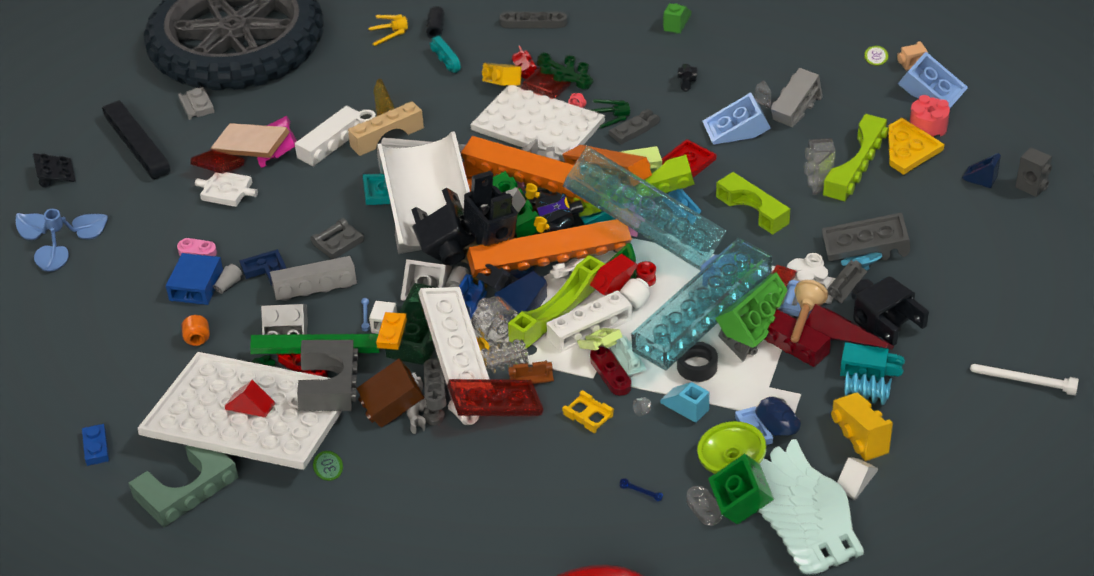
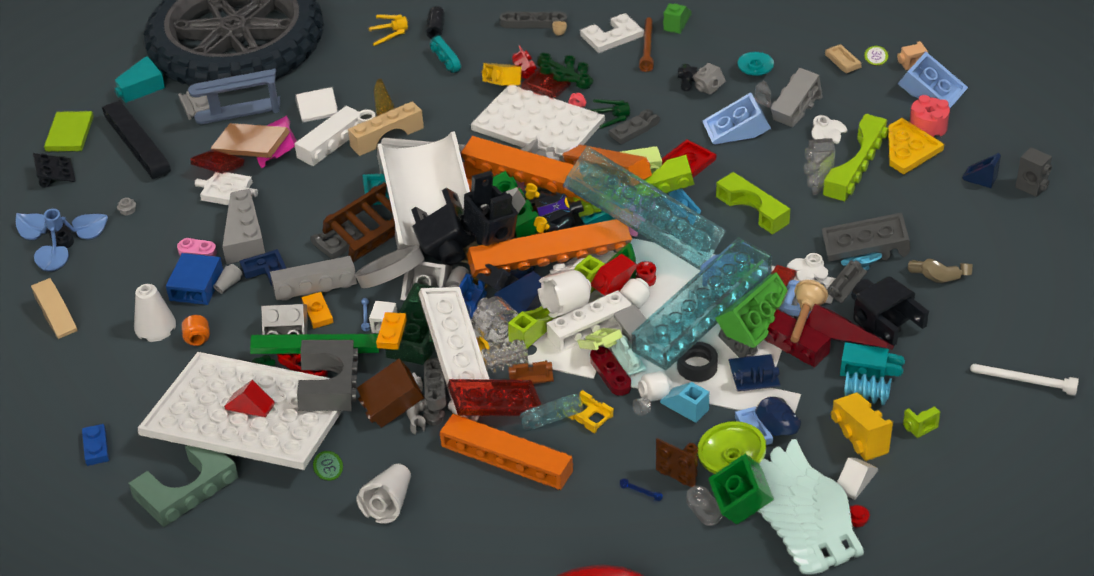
none -> tan slope [31,278,78,339]
none -> lime tile [44,111,94,152]
none -> black plate [47,223,74,248]
none -> teal slope [114,56,165,103]
none -> light grey plate [117,198,136,215]
none -> white cone [134,284,176,342]
none -> sand blue piece [188,69,281,124]
none -> light grey wedge [222,189,265,264]
none -> white slope [295,87,338,123]
none -> light orange plate [301,292,334,329]
none -> reddish brown fence [323,182,395,263]
none -> light grey piece [355,245,424,288]
none -> white cone [357,464,411,524]
none -> orange brick [440,414,573,490]
none -> clear light blue beam [520,395,584,430]
none -> white cylinder [538,270,591,318]
none -> tan hinge [552,21,567,36]
none -> white plate [580,13,644,53]
none -> light grey panel [614,305,656,349]
none -> white head [638,371,672,402]
none -> dark orange piece [639,17,654,72]
none -> reddish brown hinge [656,438,698,489]
none -> light grey brick [693,63,726,95]
none -> dark blue hinge [728,354,780,392]
none -> teal dish [737,52,774,75]
none -> white plate [811,115,847,144]
none -> tan plate [825,44,861,73]
none -> red plate [849,505,870,527]
none -> lime bracket [903,406,940,438]
none -> dark tan arm [908,258,973,283]

